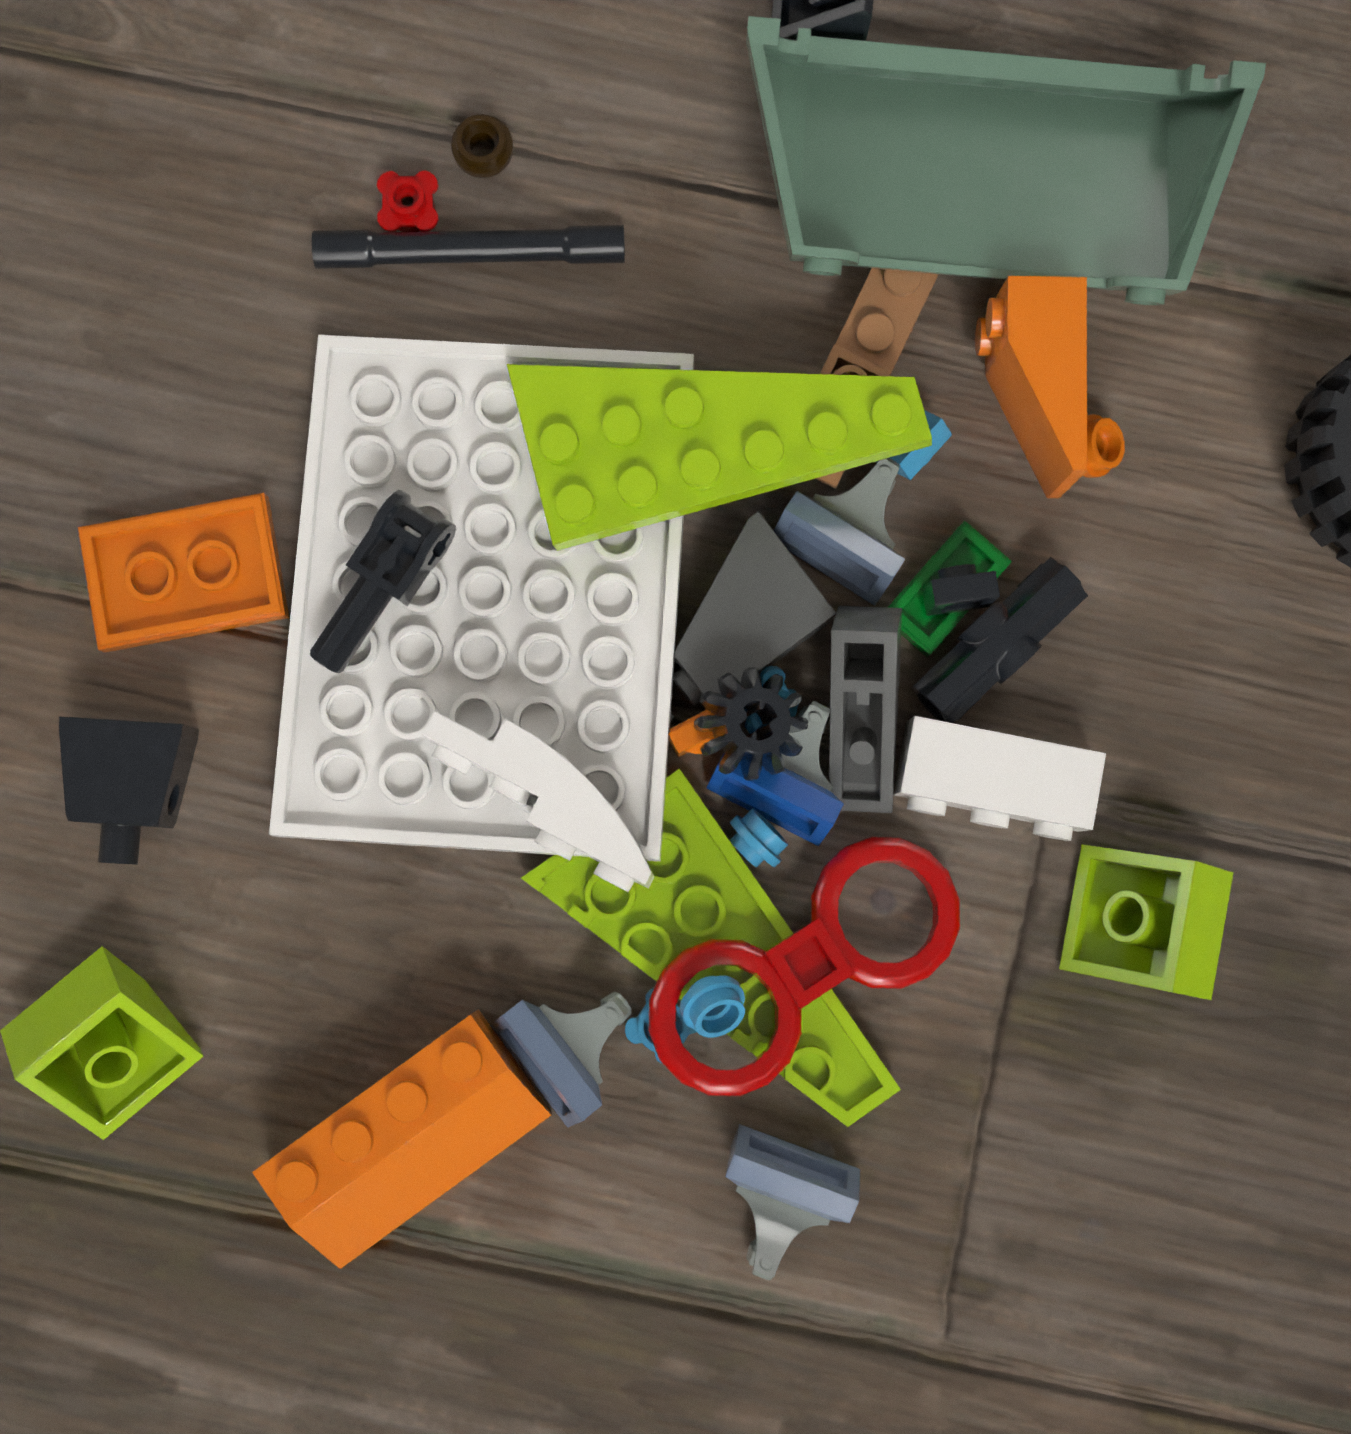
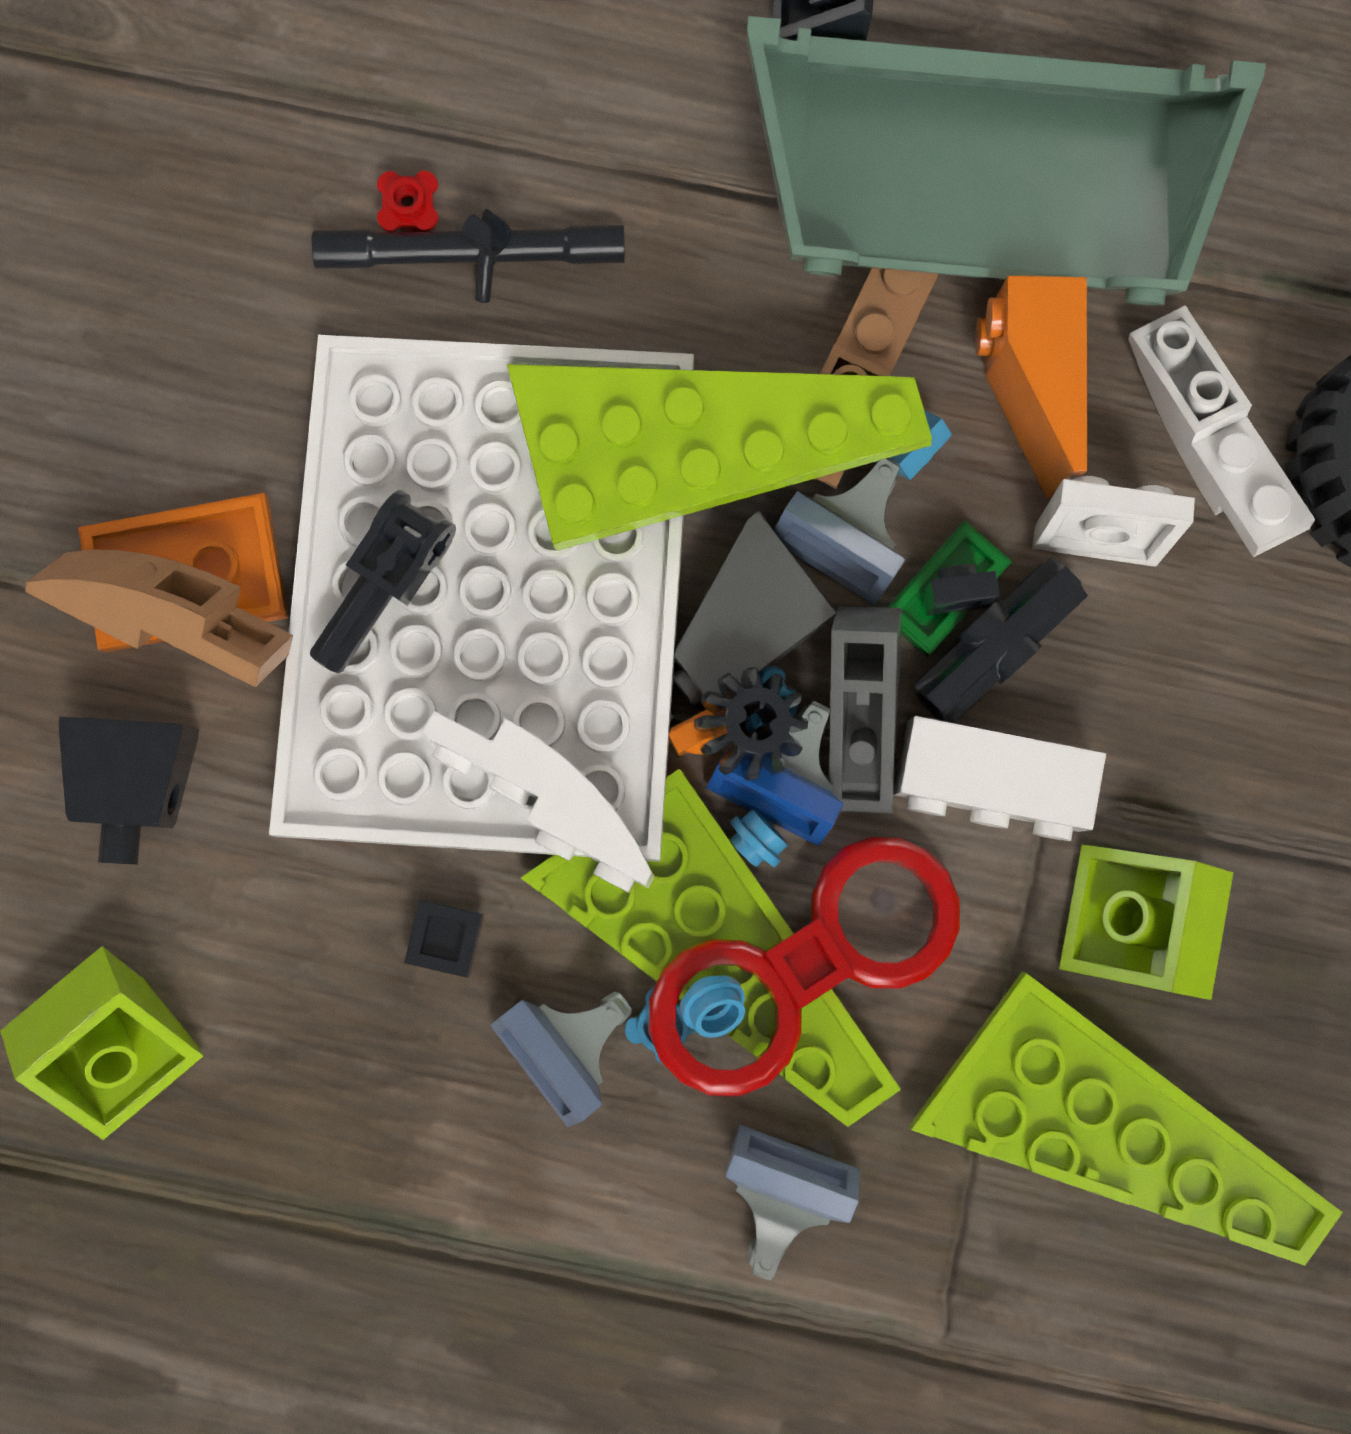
orange slope [252,1009,552,1269] -> none
dark brown plate [451,114,514,178] -> none
orange plate [1083,414,1125,478] -> none
none -> medium nougat slope [25,550,293,687]
none -> black plate [404,900,484,978]
none -> black hand [461,209,512,303]
none -> lime wing [908,972,1343,1266]
none -> white plate [1032,476,1195,567]
none -> white slope [1128,306,1315,557]

